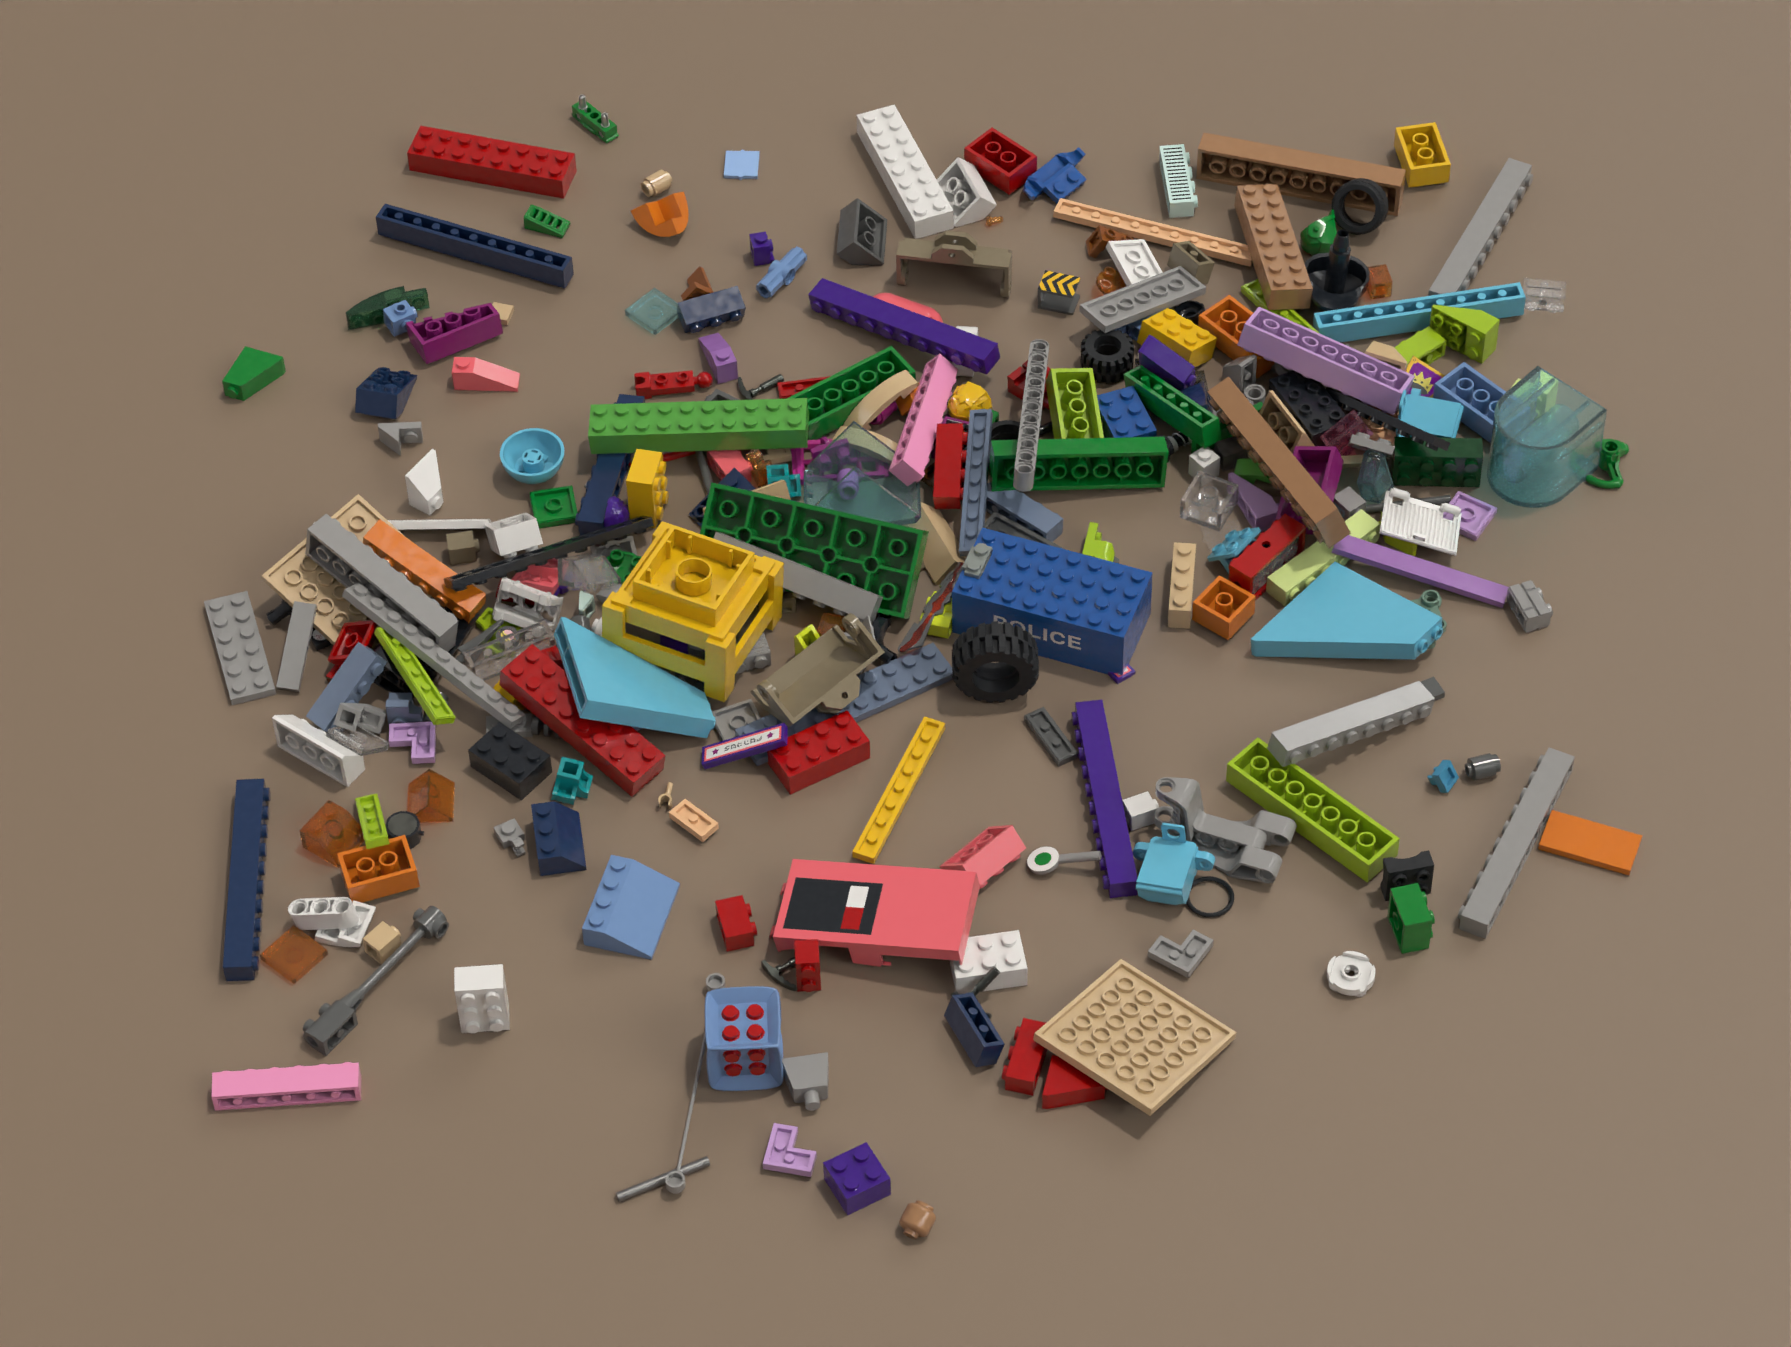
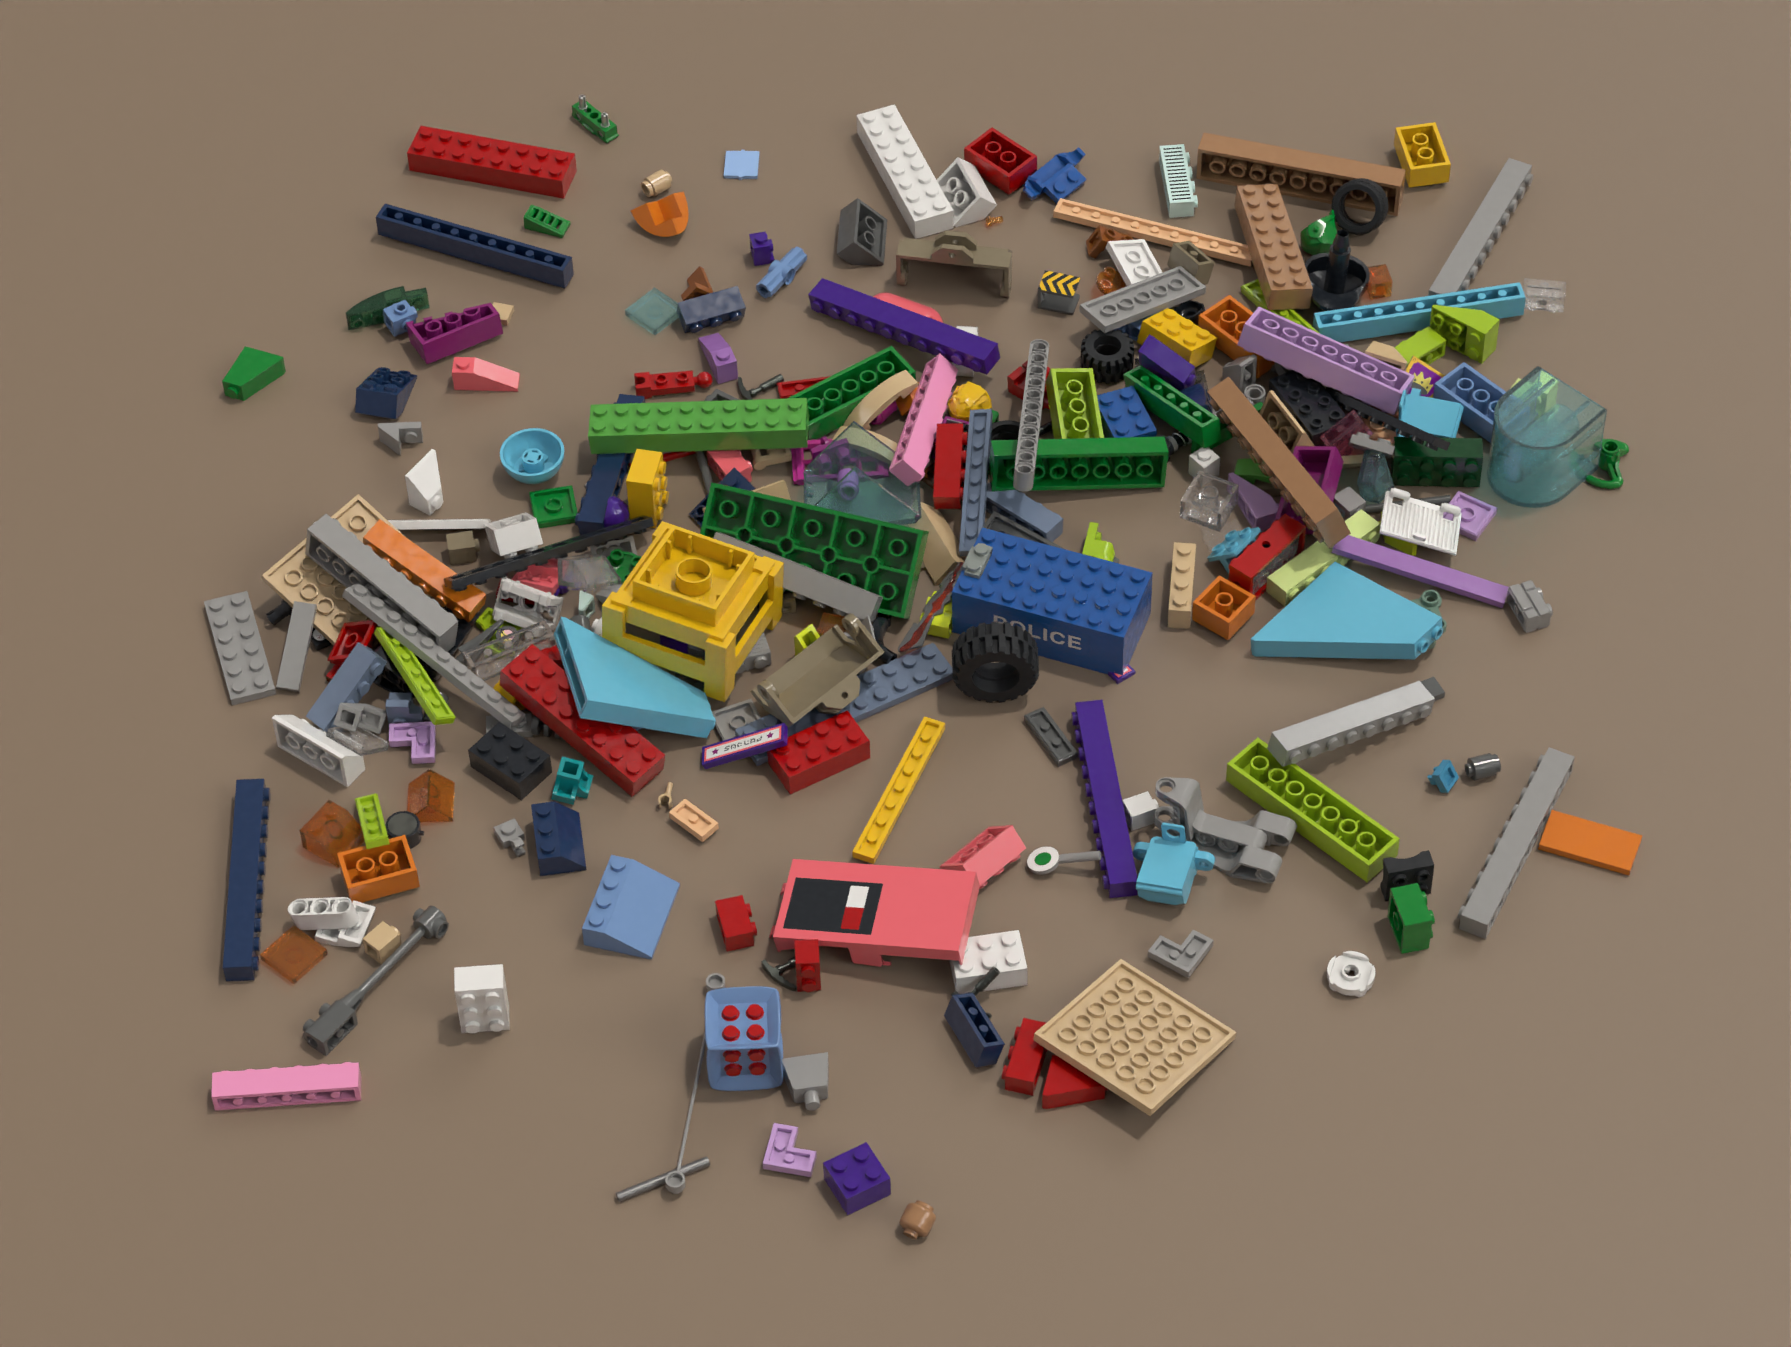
clear orange plate [746,450,773,488] -> none
teal brick [766,464,801,498] -> none
black tyre [1186,876,1234,917] -> none
flat silver brick [1214,436,1249,472] -> none

